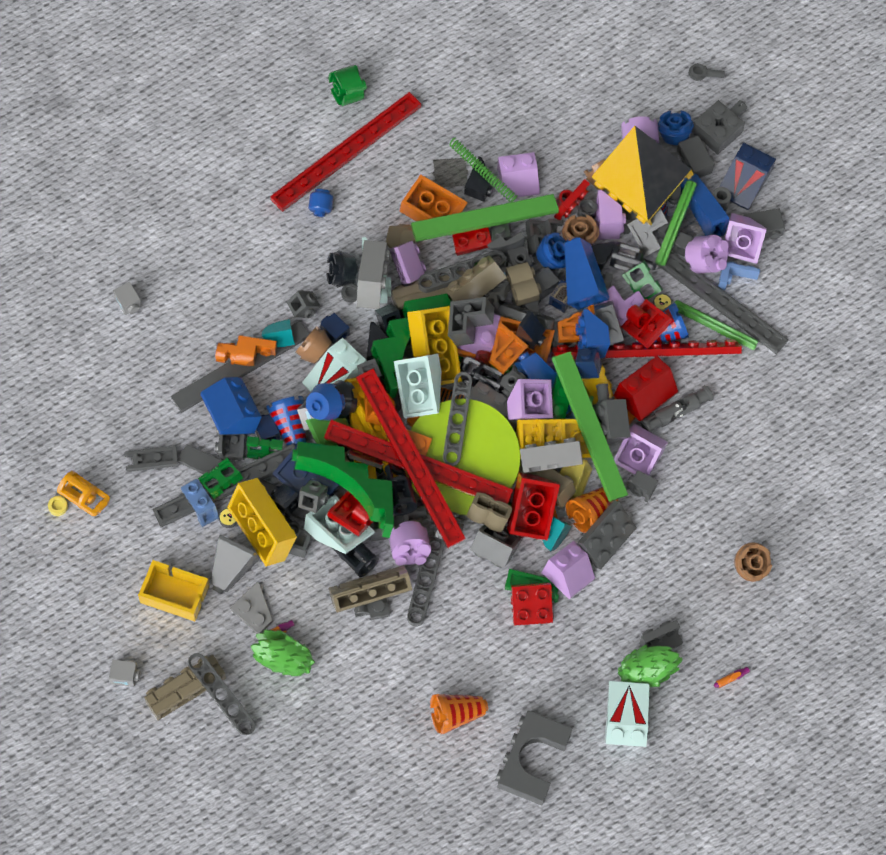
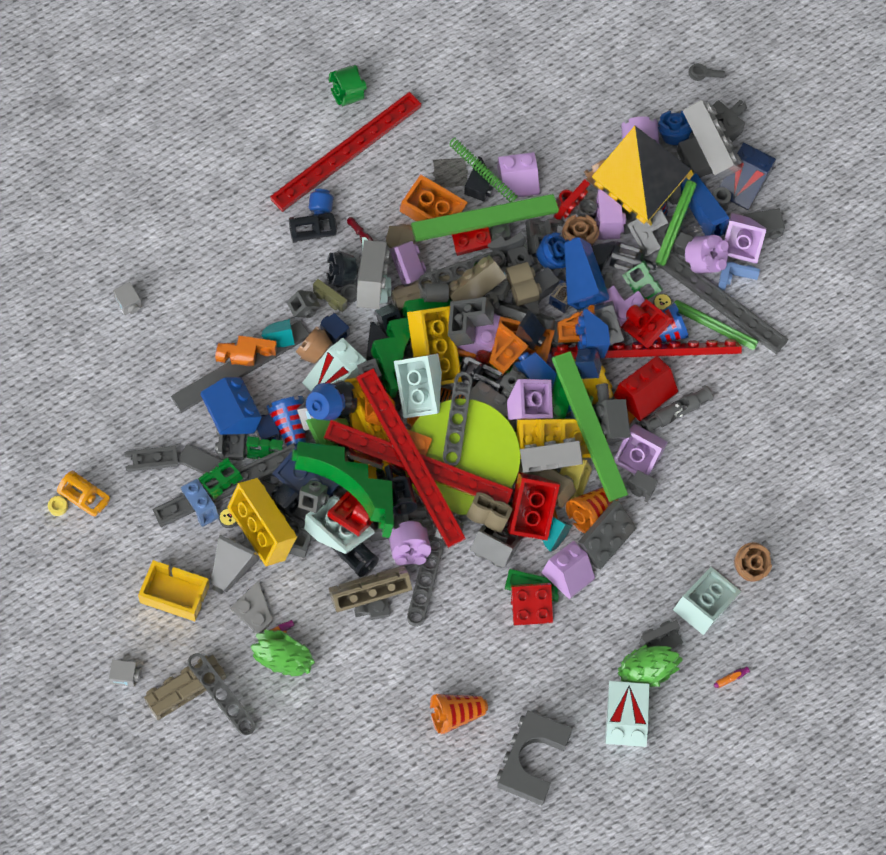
none -> black piece [289,213,337,243]
none -> olive plate [313,279,347,313]
none -> dark red piece [347,217,373,243]
none -> dark grey brick [420,283,449,302]
none -> light aqua slope [673,567,741,635]
none -> light grey brick [682,100,742,179]

